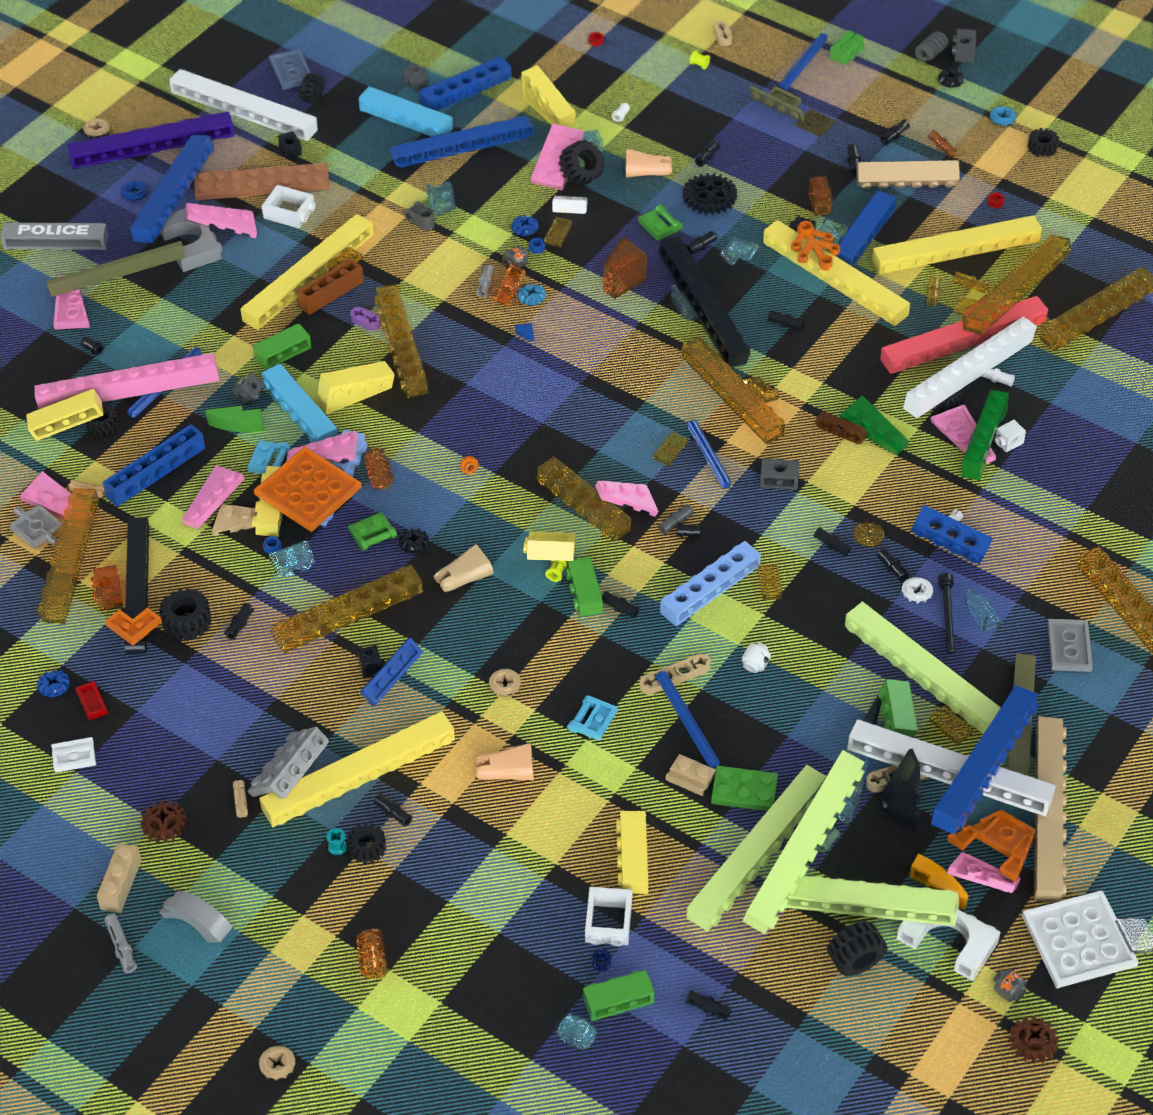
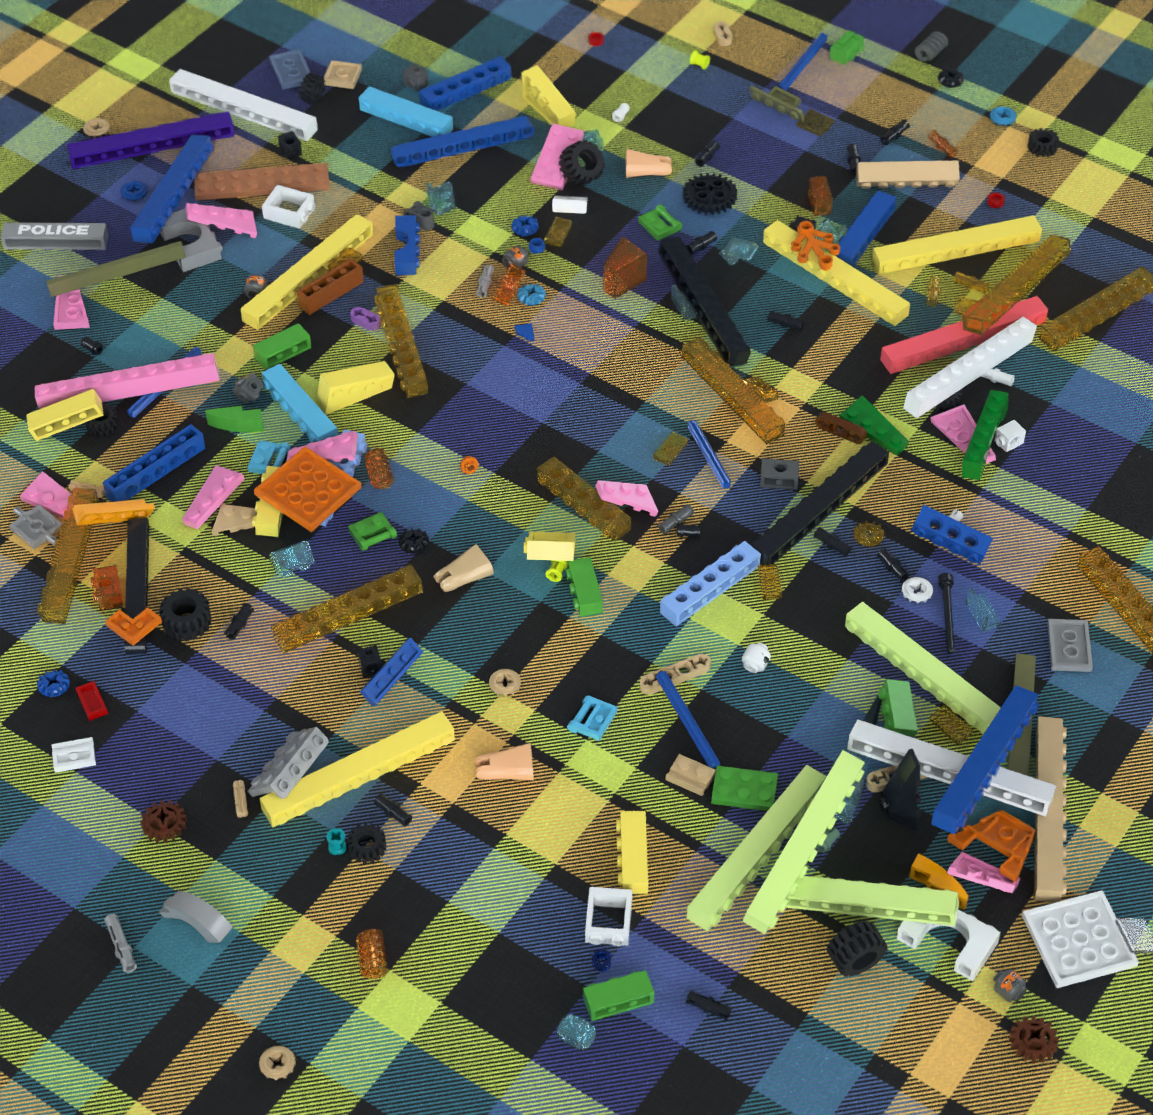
tan brick [97,843,142,913] -> none
blue plate [263,536,282,554] -> none
black pin [601,591,640,618] -> none
dark grey brick [952,29,976,63] -> none
none -> light orange fence [72,499,155,525]
none -> dark grey head [243,274,268,299]
none -> tan plate [323,60,362,89]
none -> blue arch [395,215,420,275]
none -> black brick [751,441,889,569]

